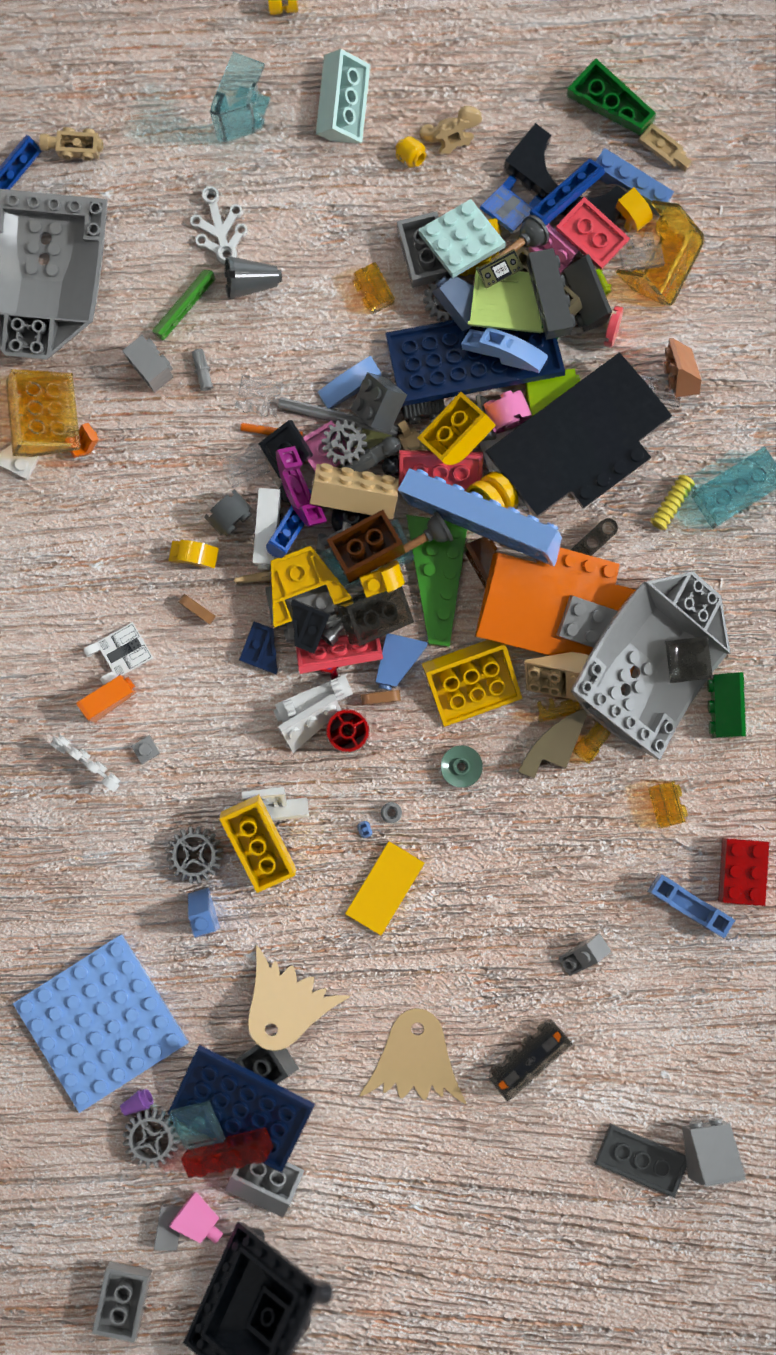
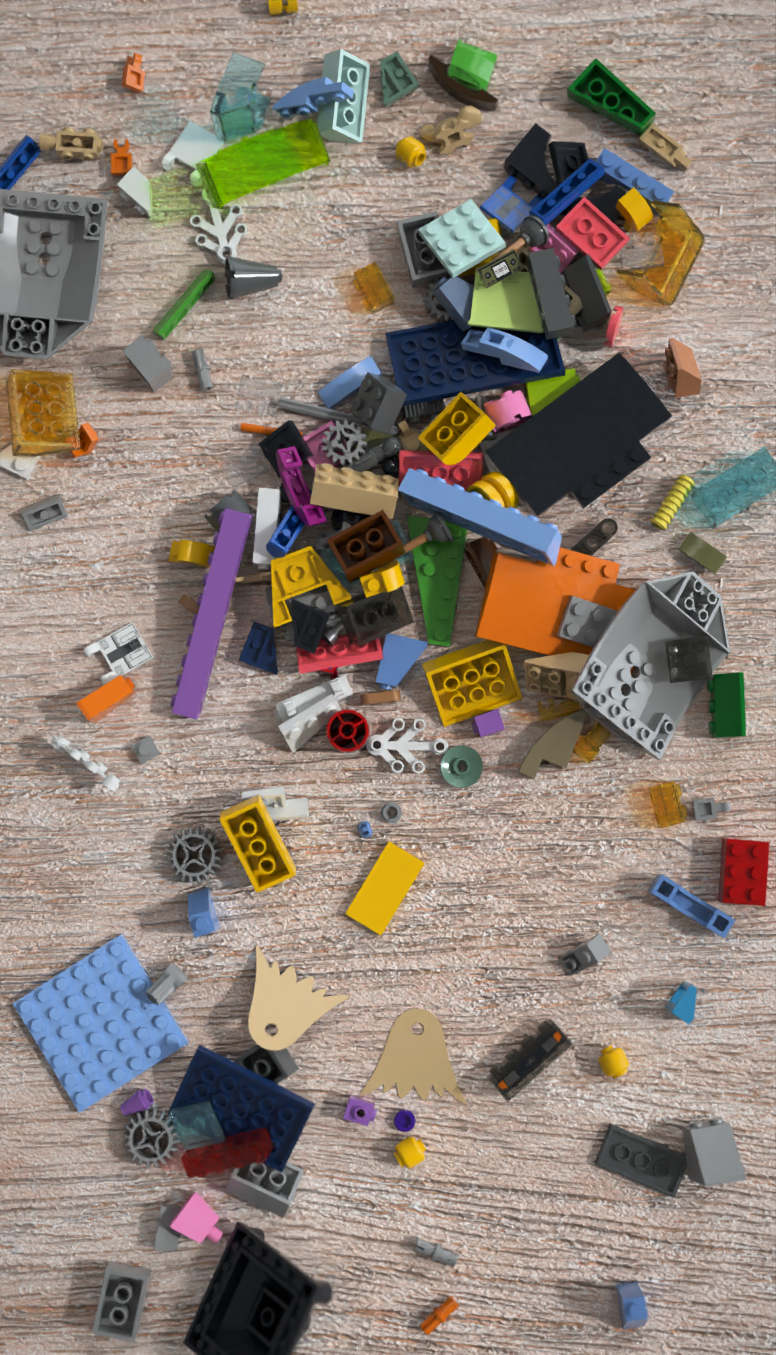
none -> light grey slope [21,494,68,531]
none -> orange plate [111,139,133,176]
none -> white slope [117,166,153,218]
none -> orange plate [121,53,145,93]
none -> light grey piece [145,962,188,1006]
none -> white flag [162,121,225,187]
none -> medium lavender brick [170,508,253,720]
none -> clear neon green piece [195,118,330,209]
none -> light blue slope [273,77,354,119]
none -> medium lavender brick [343,1095,377,1126]
none -> white plant [367,718,448,774]
none -> sand green wing [380,51,419,108]
none -> yellow head [393,1136,426,1169]
none -> dark purple tile [394,1109,415,1132]
none -> light grey pin [413,1237,458,1268]
none -> orange axle [420,1296,459,1335]
none -> dark brown slope [428,55,498,111]
none -> bright green slope [448,39,497,93]
none -> medium lavender brick [471,709,505,738]
none -> black plate [548,141,588,184]
none -> yellow head [598,1045,629,1079]
none -> medium blue slope [616,1282,648,1329]
none -> dark azure tile [665,981,697,1025]
none -> olive slope [679,532,727,574]
none -> light grey plate [692,798,731,821]

